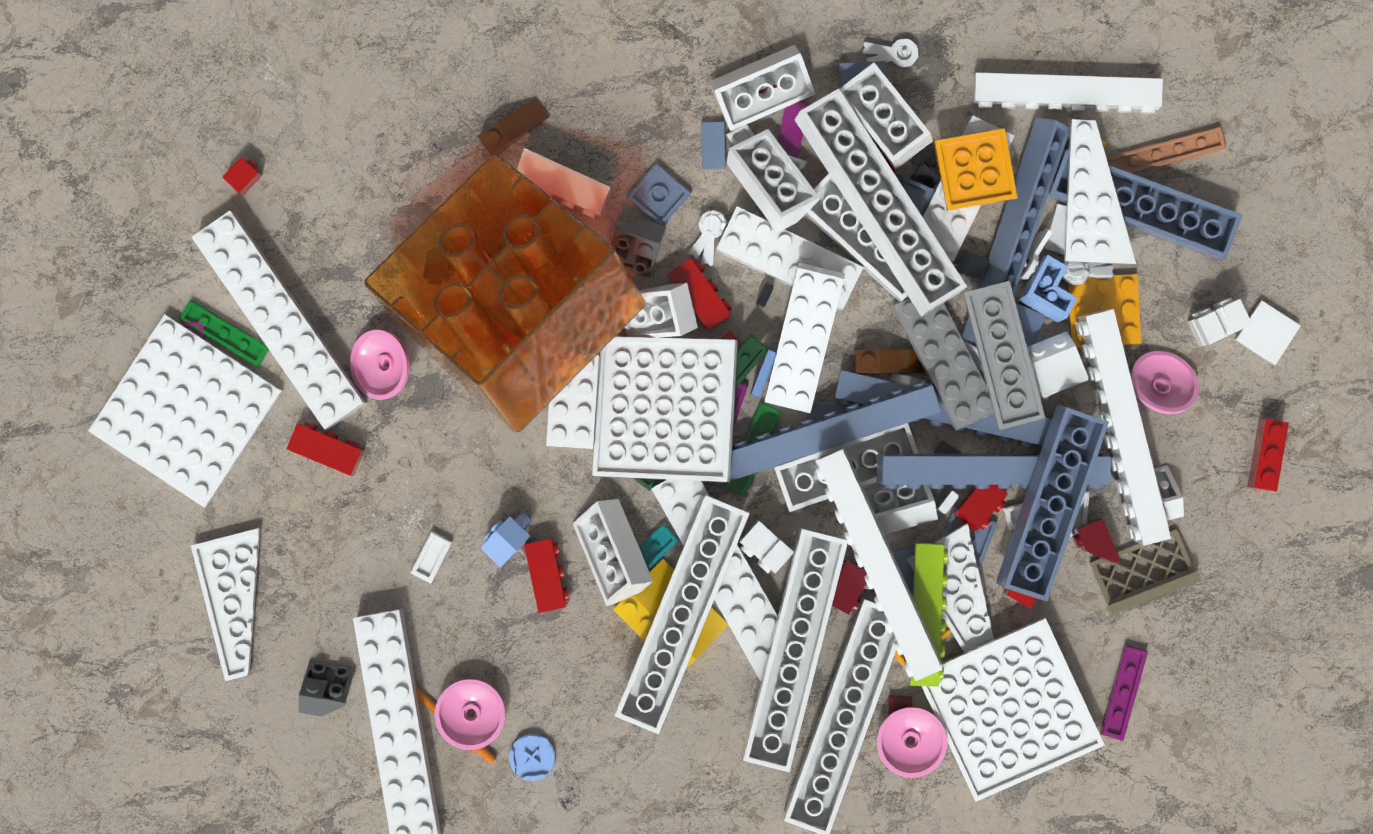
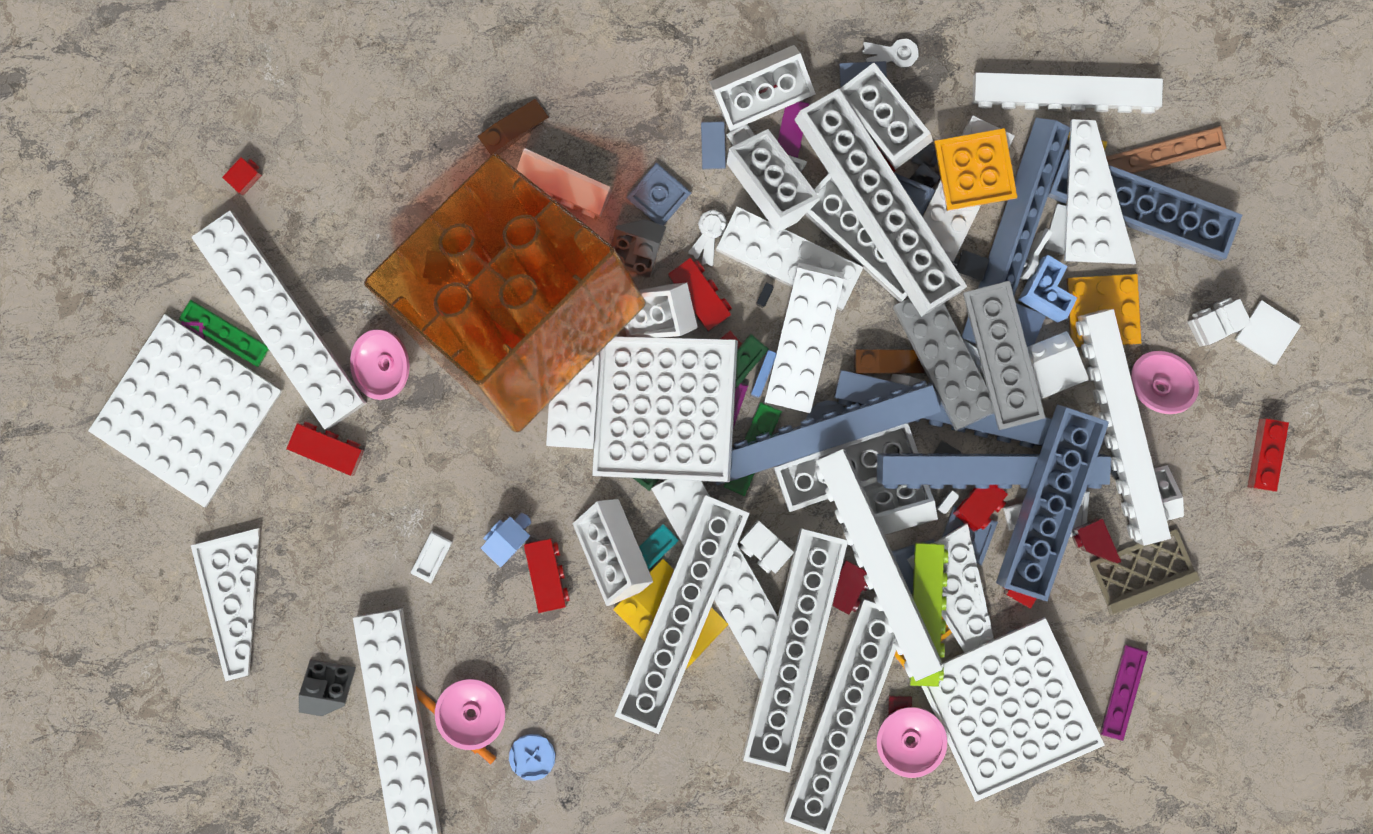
white piece [1062,261,1114,285] -> none

